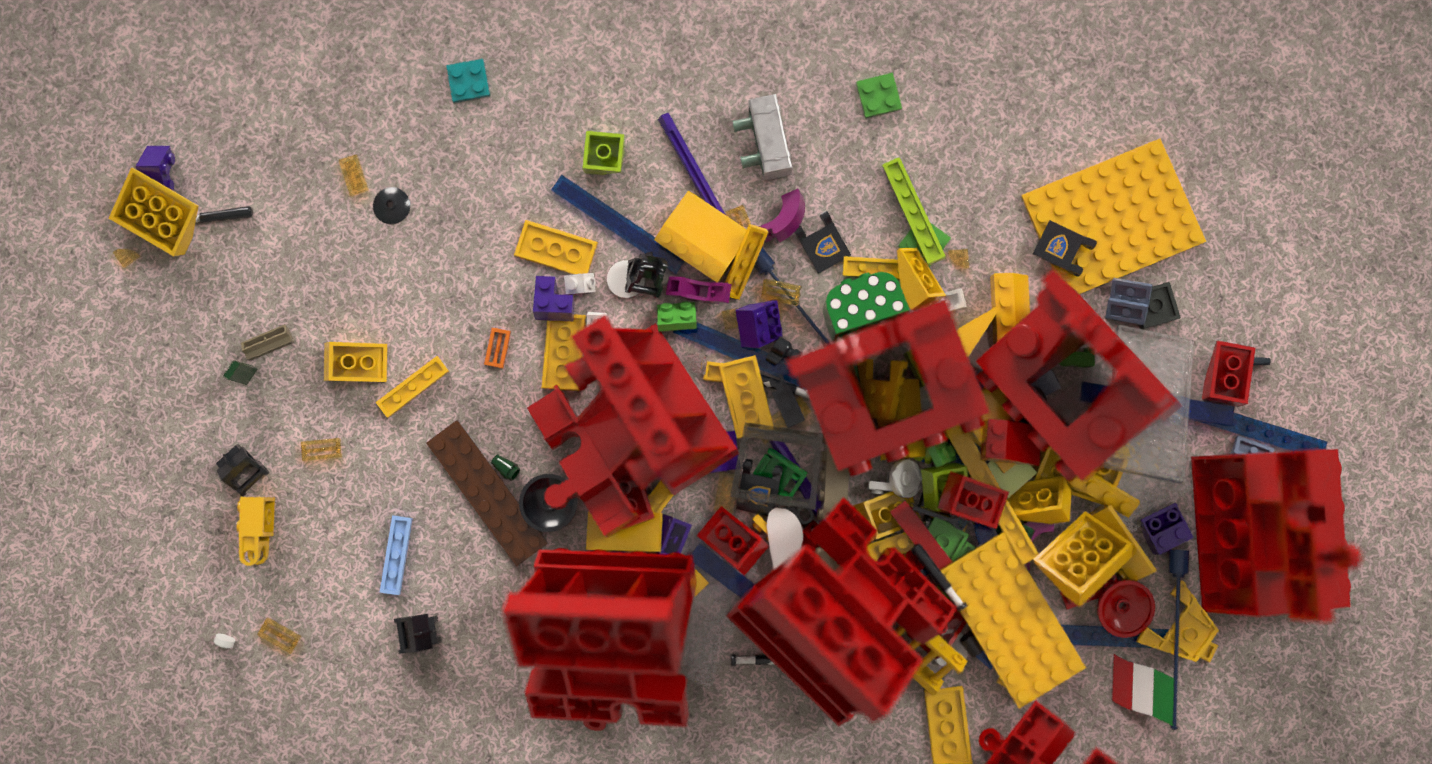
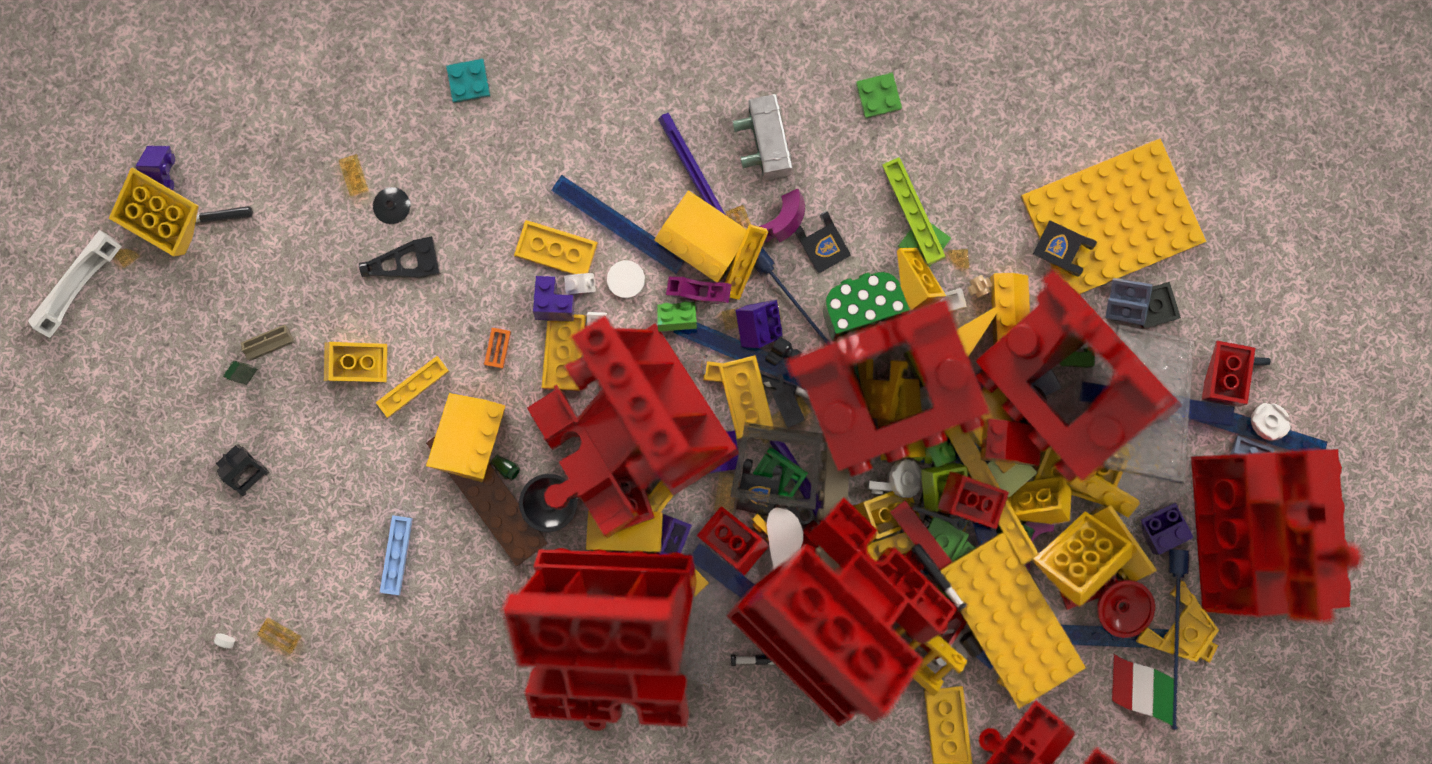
yellow brick [236,497,275,566] -> none
clear yellow tile [301,438,342,461] -> none
black piece [394,613,441,654] -> none
lime slope [582,131,626,175] -> none
black piece [625,251,668,298] -> none
clear yellow tile [761,279,802,306] -> none
yellow plate [842,256,900,280] -> none
white tile [968,331,990,370] -> none
none -> white arch [28,230,122,338]
none -> black plate [359,236,440,278]
none -> yellow slope [426,393,506,483]
none -> tan gear [968,275,992,298]
none -> white tile [1251,403,1291,441]

